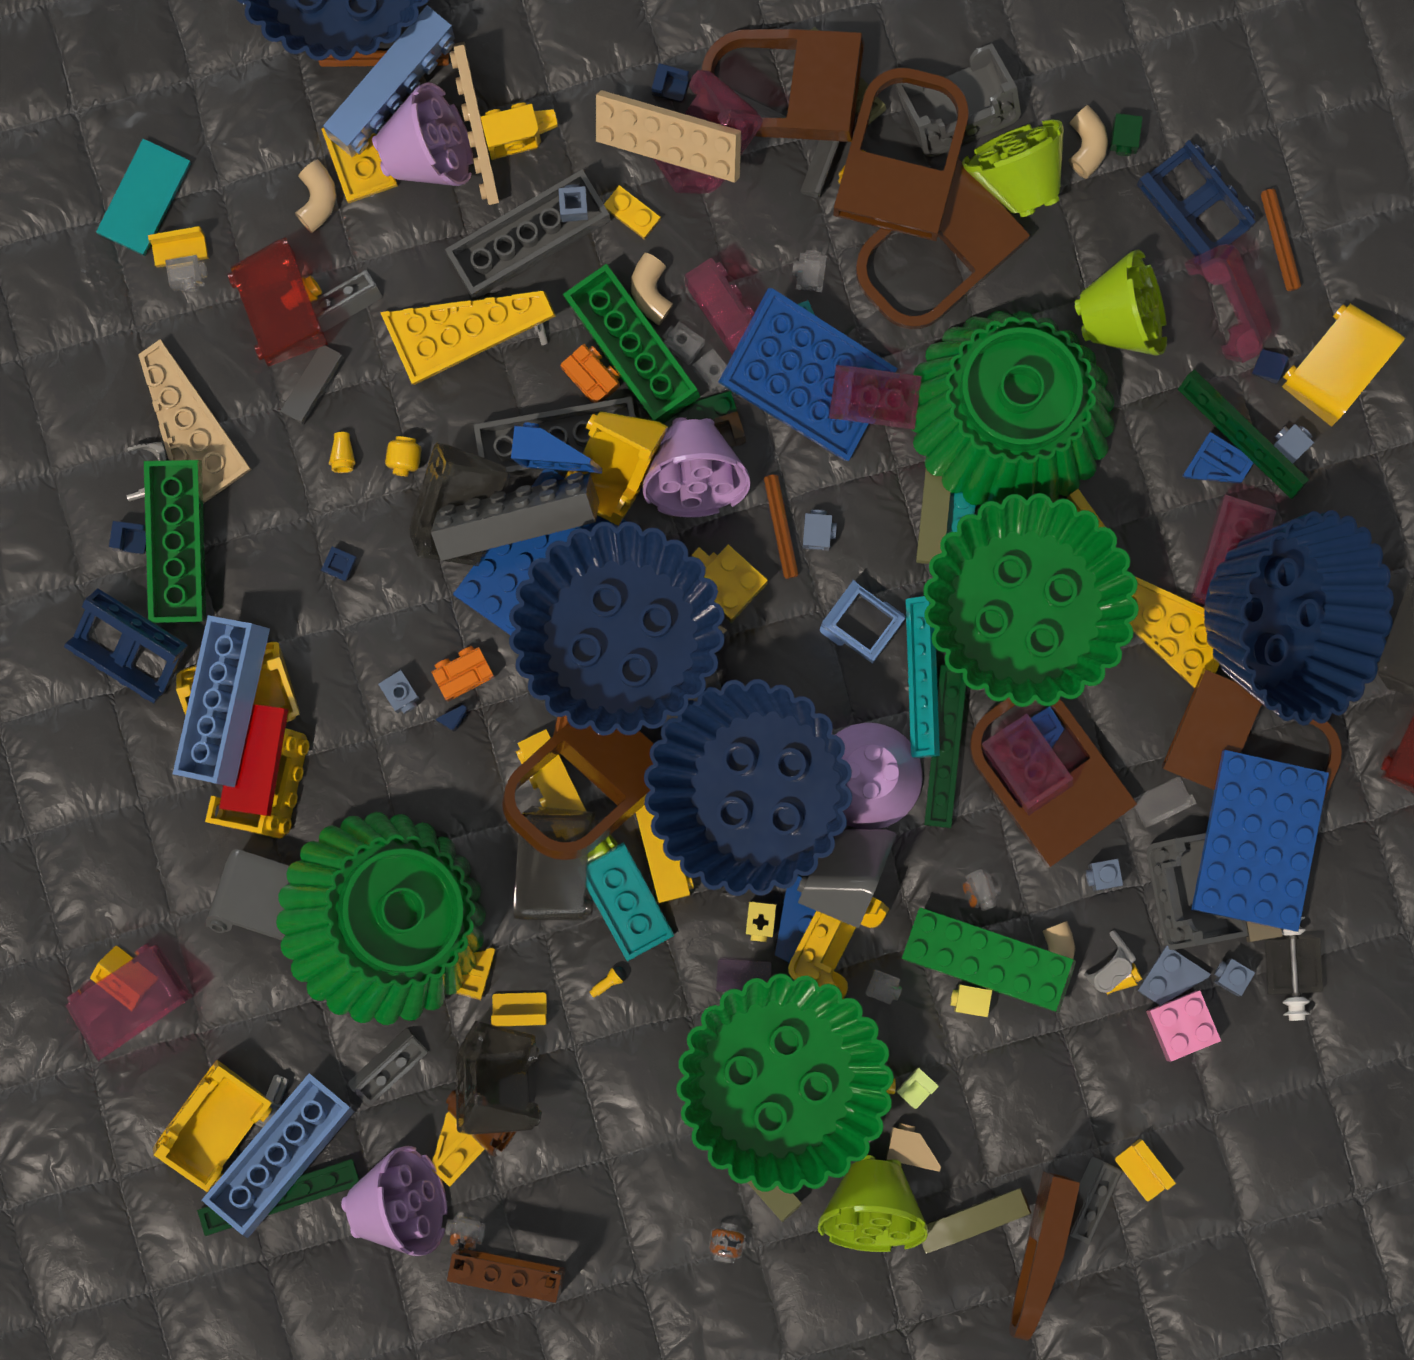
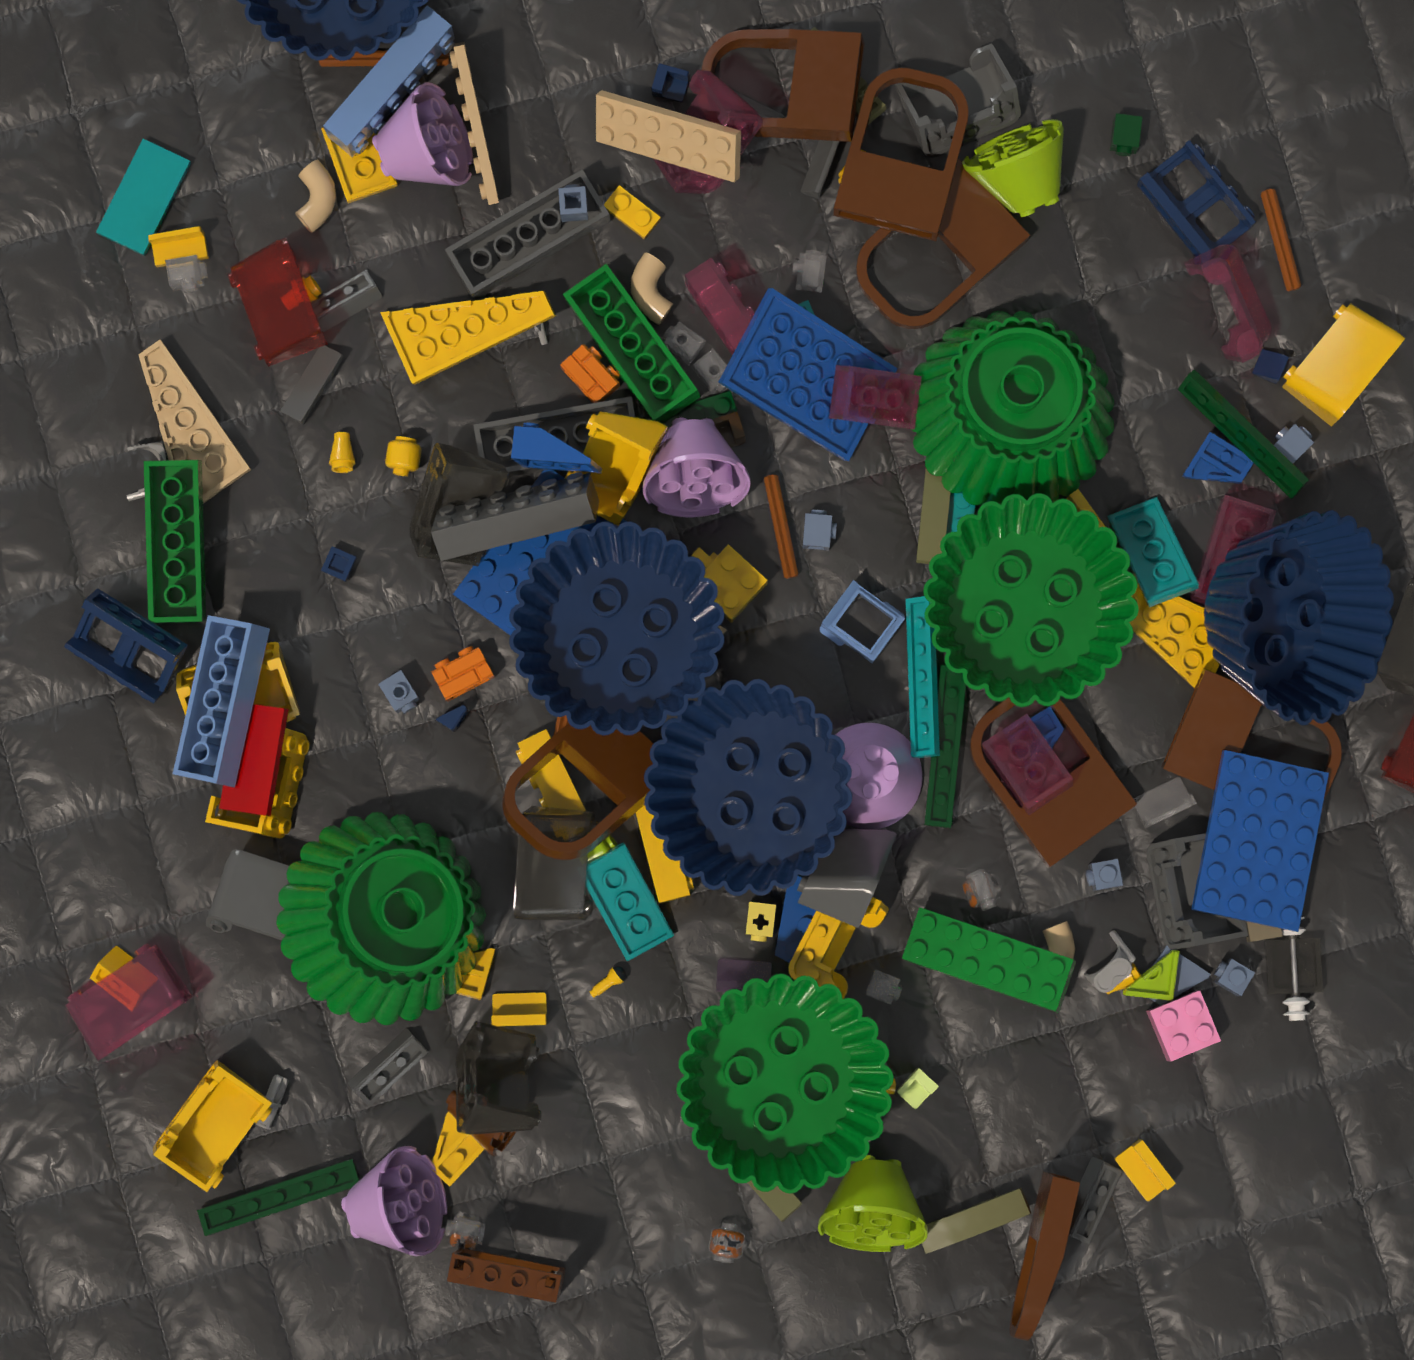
dark blue panel [109,521,146,554] -> none
medium blue brick [202,1073,354,1238] -> none
yellow hinge [480,102,558,160] -> none
tan slope [885,1123,941,1172] -> none
light yellow brick [950,985,992,1017] -> none
tan cylinder [1069,105,1108,179] -> none
lime cone [1075,250,1167,356] -> none
none -> teal tile [1108,497,1199,607]
none -> lime tile [1123,950,1180,1001]

